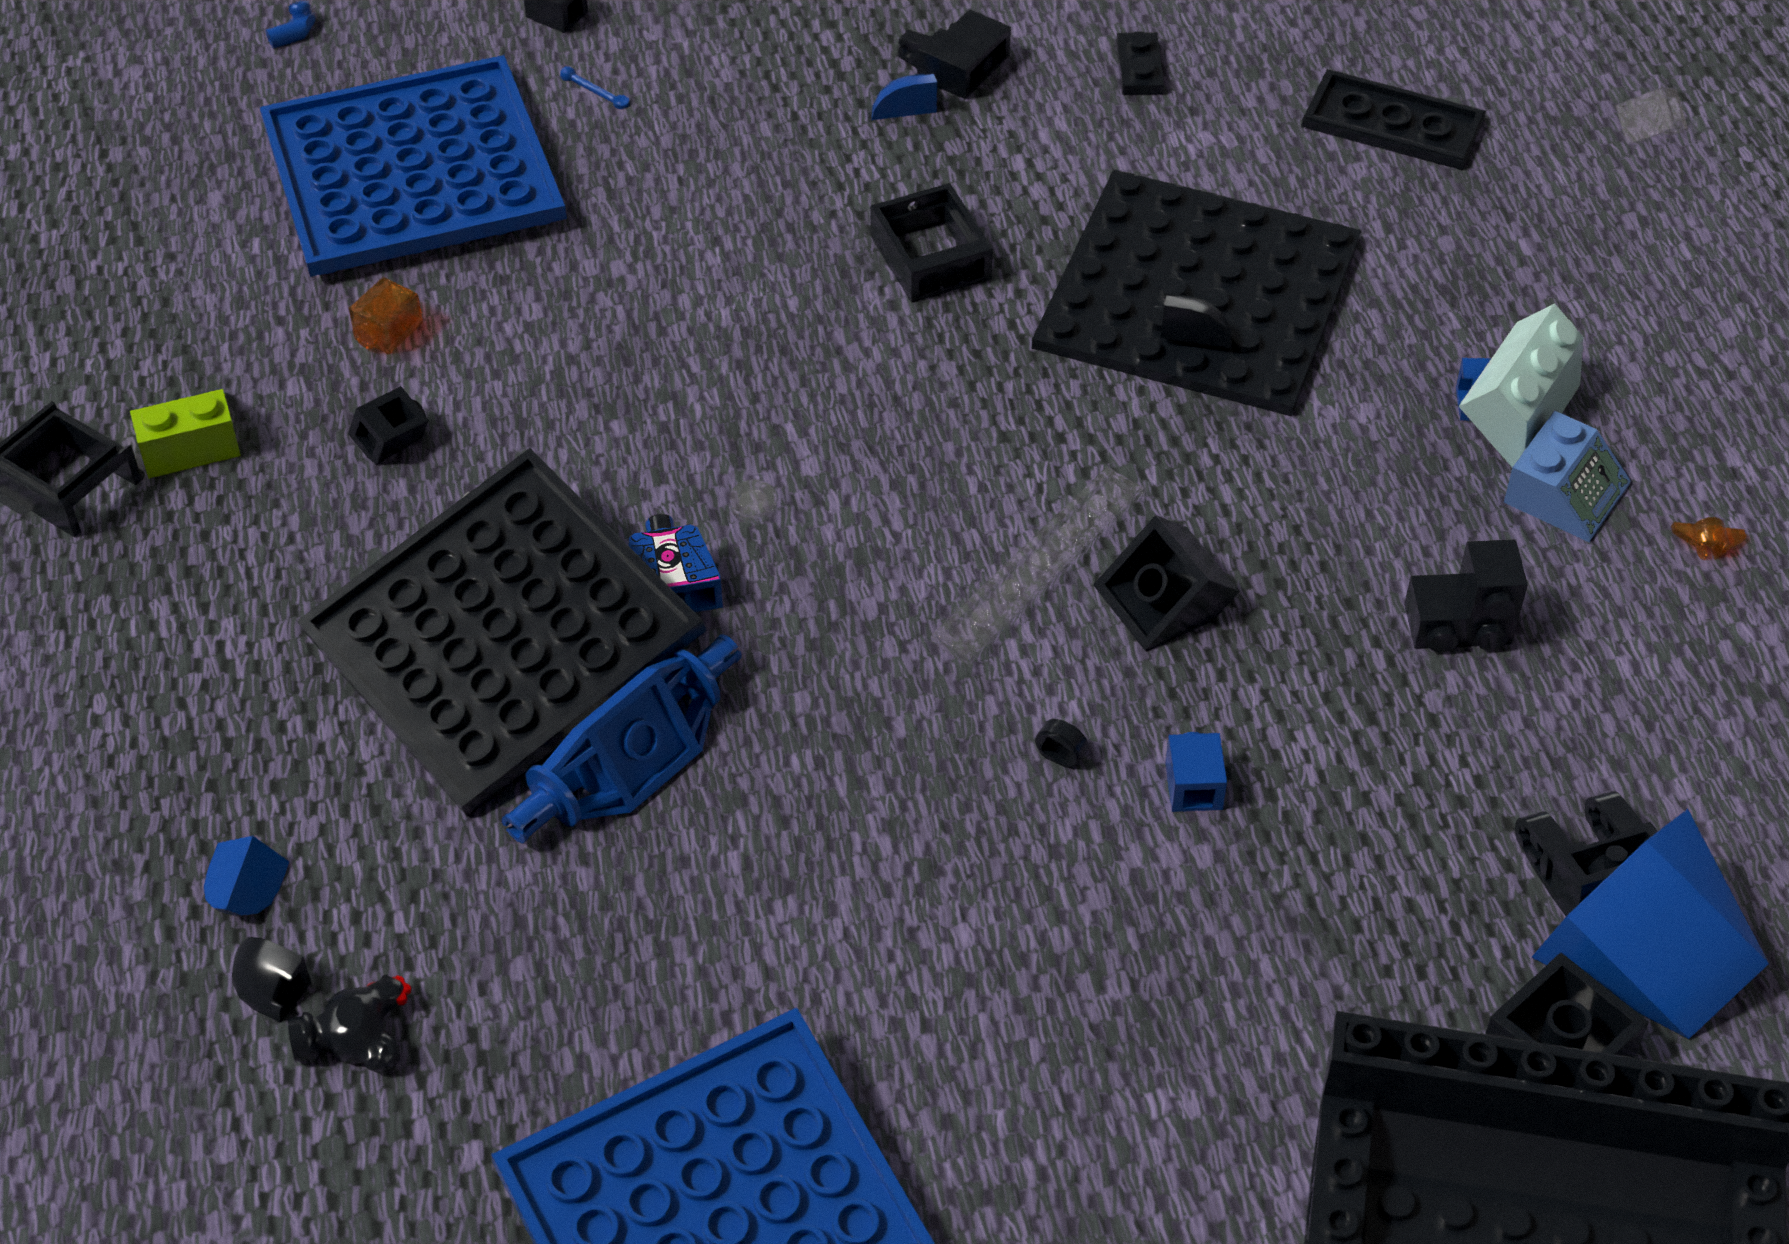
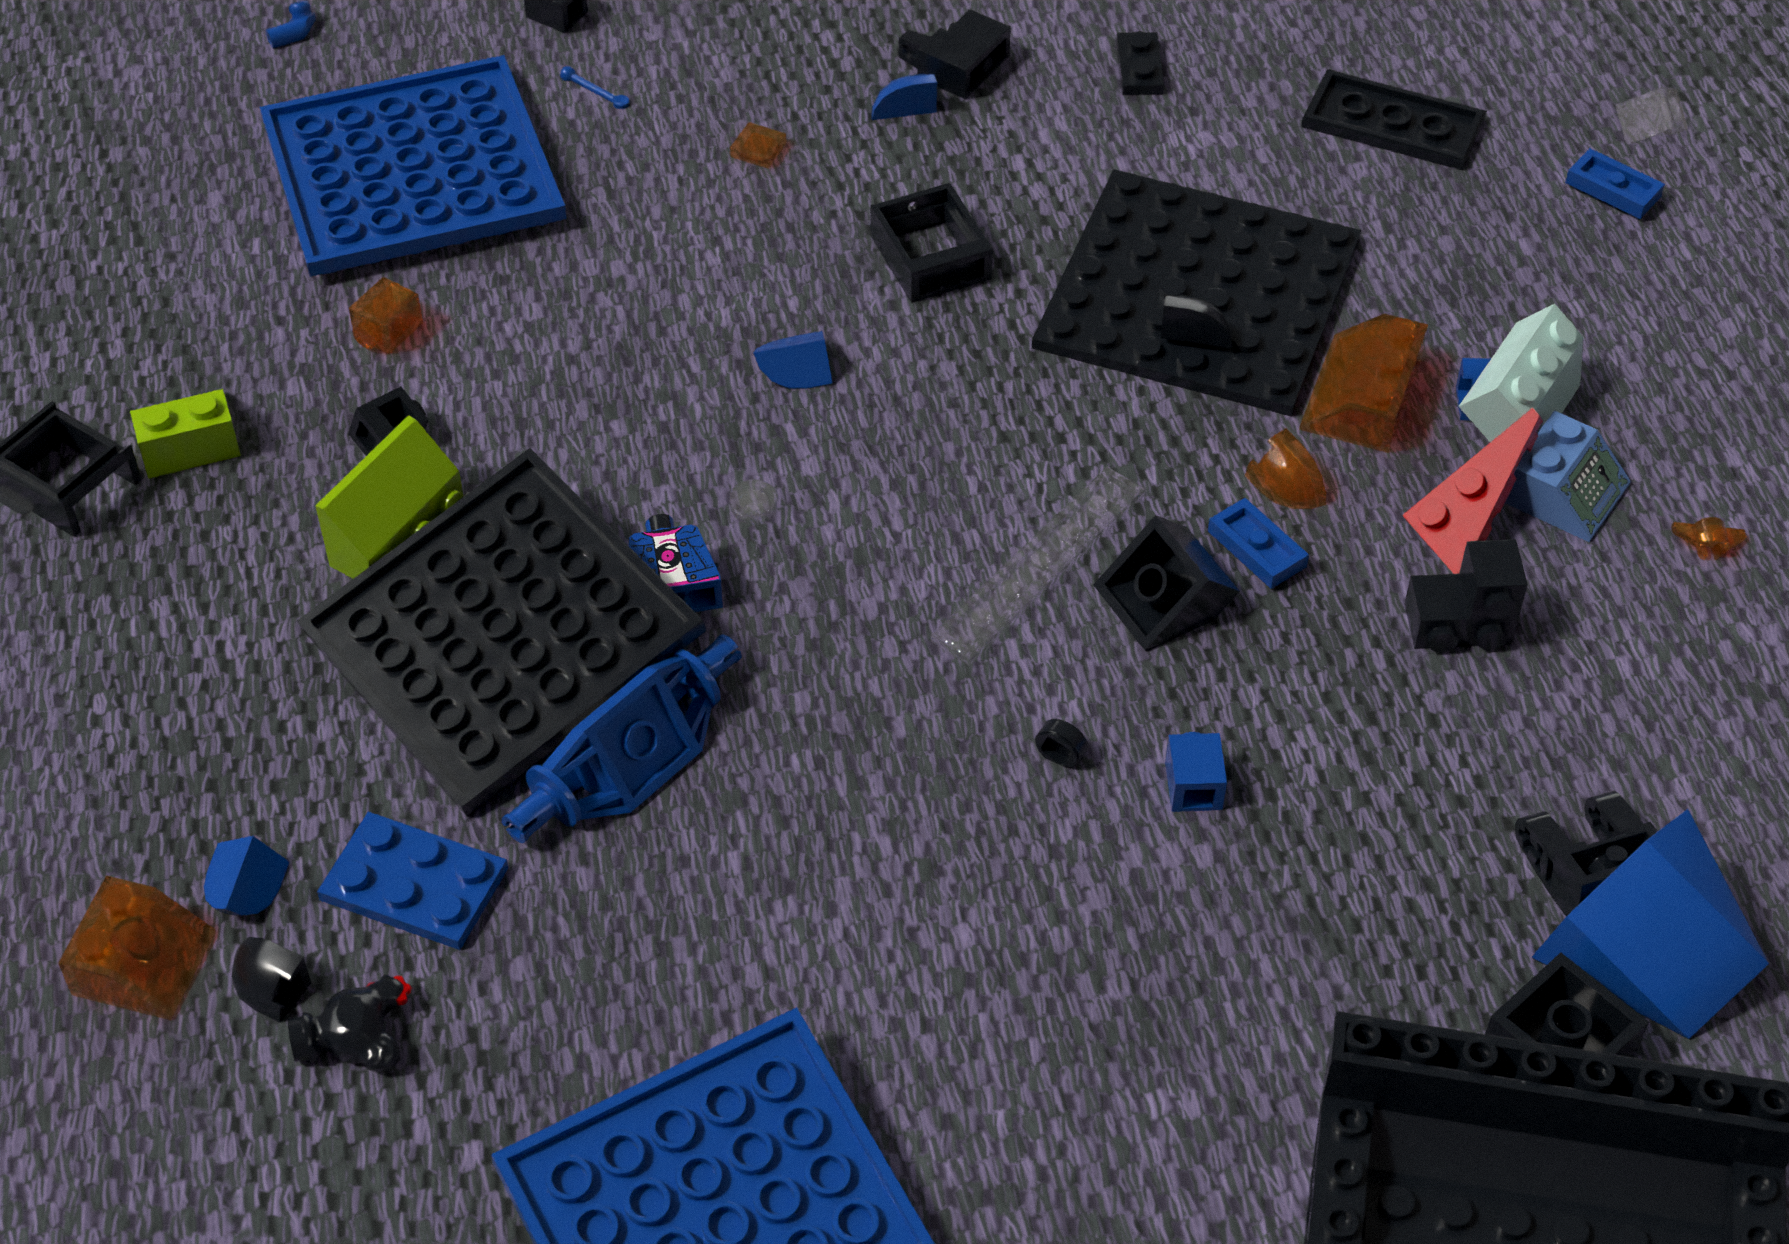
none -> clear orange slope [58,875,216,1020]
none -> lime slope [315,415,464,579]
none -> blue plate [317,811,508,950]
none -> clear orange tile [730,122,787,169]
none -> blue brick [753,331,833,388]
none -> blue plate [1208,498,1309,589]
none -> clear orange brick [1245,428,1326,509]
none -> clear orange slope [1299,313,1428,453]
none -> wing [1402,408,1543,574]
none -> blue plate [1565,148,1665,219]

